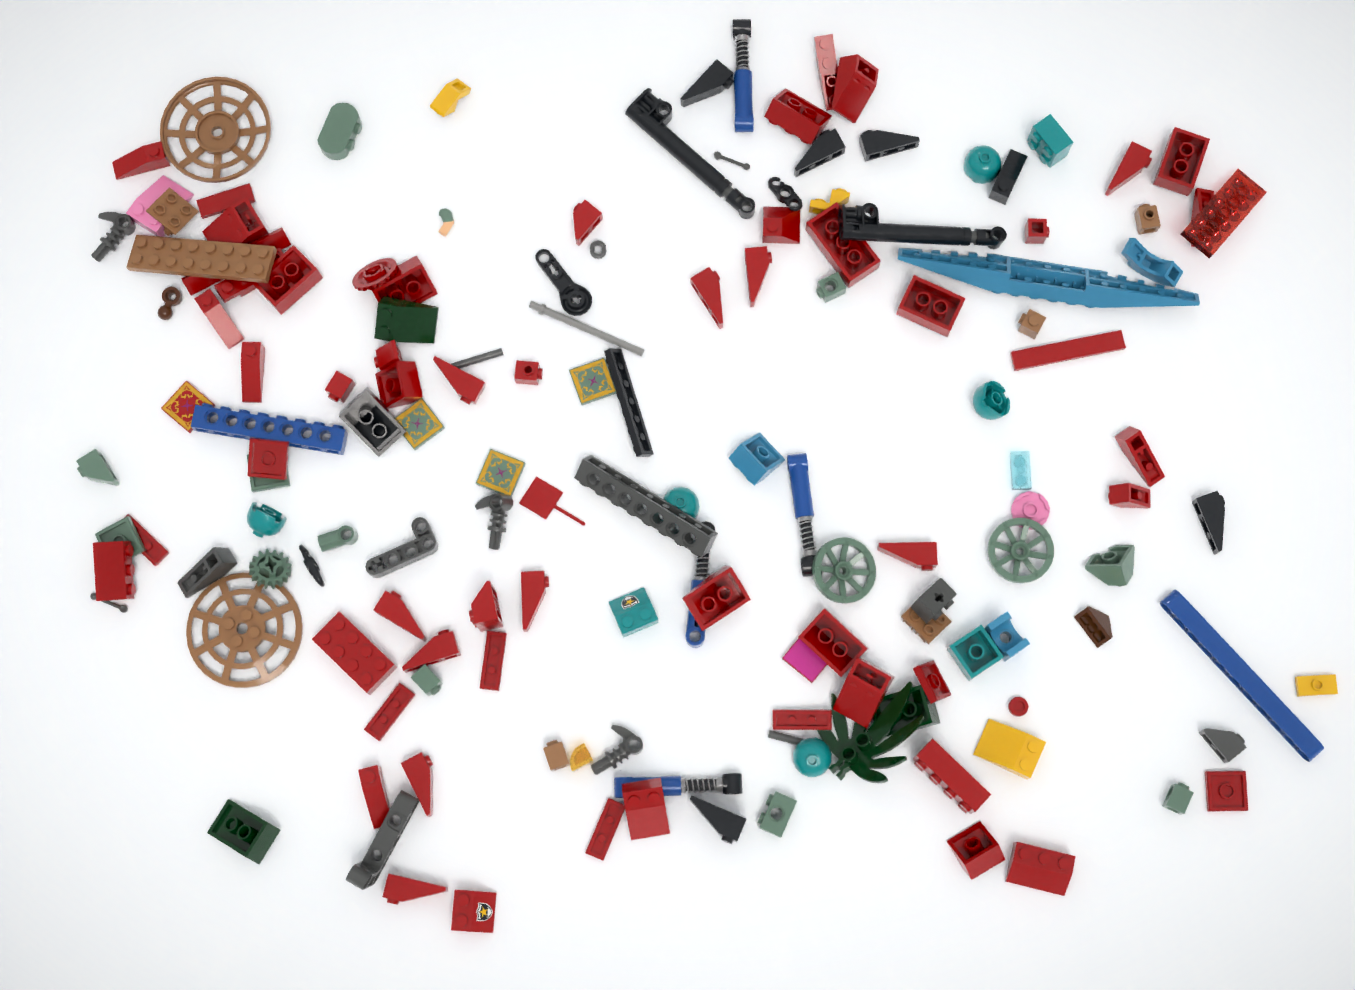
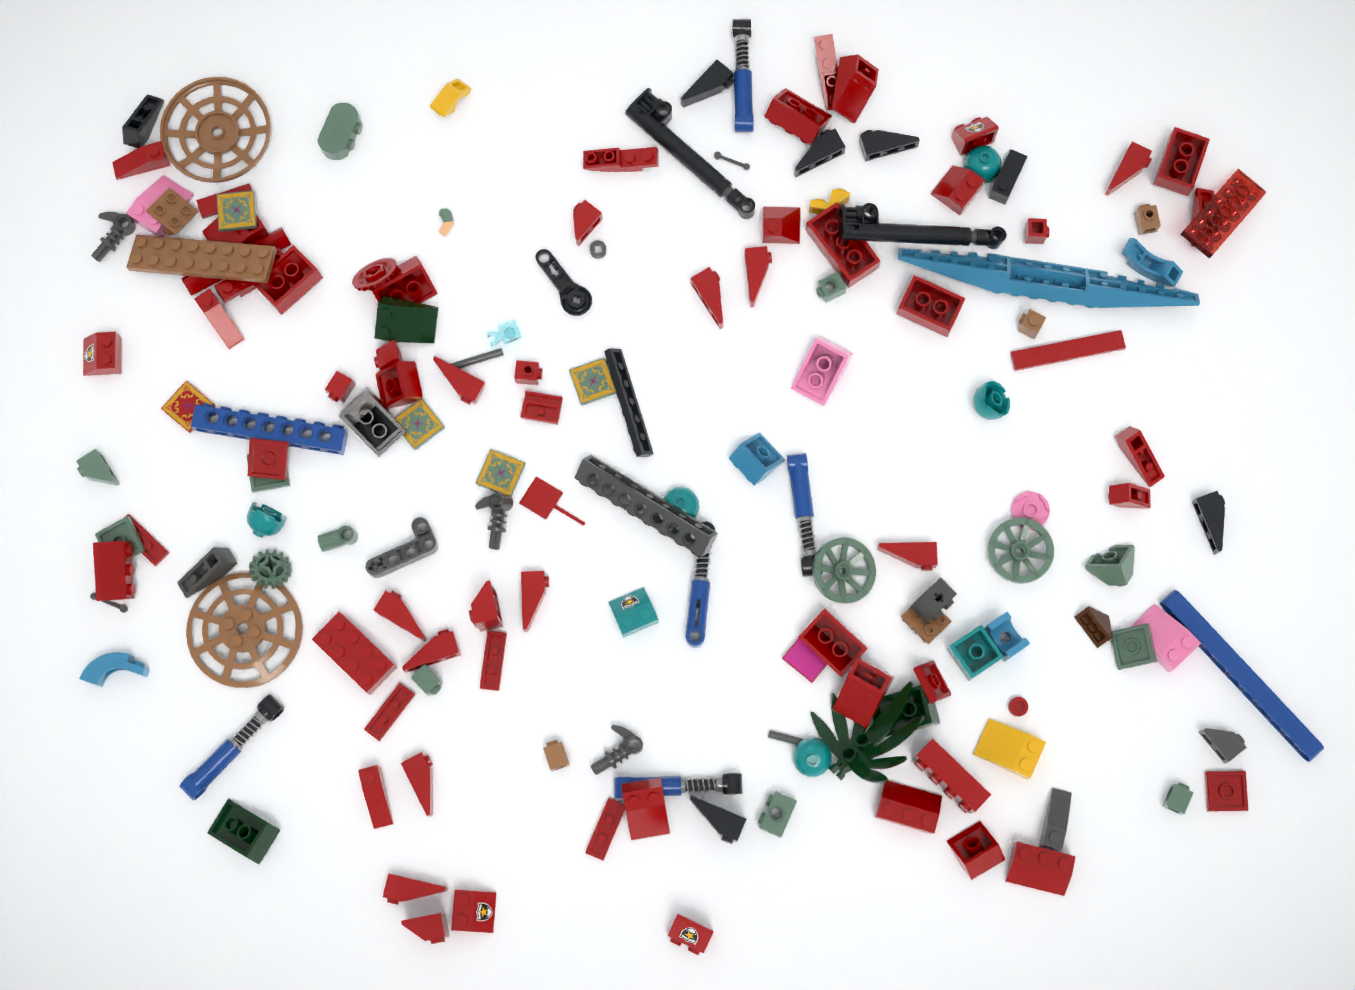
reddish brown plate [157,286,182,320] -> none
red slope [241,342,265,403] -> none
black piece [299,544,325,587] -> none
dark grey beam [345,790,419,890] -> none
light grey bar [529,301,645,356] -> none
clear yellow brick [570,743,594,773] -> none
red slope [682,565,751,631] -> none
black piece [768,177,803,211] -> none
red tile [772,709,832,730] -> none
clear light blue plate [1009,451,1032,490] -> none
teal brick [1027,114,1074,168] -> none
yellow plate [1295,674,1338,697] -> none
none -> dark azure arch [79,652,150,687]
none -> slope [83,331,122,376]
none -> black slope [122,94,164,148]
none -> piece [179,694,285,801]
none -> tile [216,191,257,232]
none -> red slope [401,913,450,944]
none -> clear light blue plate [486,319,522,347]
none -> red plate [520,391,563,425]
none -> red slope [583,147,659,172]
none -> red slope [667,914,714,955]
none -> bright pink slope [791,336,853,406]
none -> red slope [875,780,942,835]
none -> red slope [931,165,985,215]
none -> slope [951,116,999,156]
none -> dark grey slope [1039,788,1072,851]
none -> sand green tile [1112,623,1157,670]
none -> bright pink slope [1131,604,1201,673]

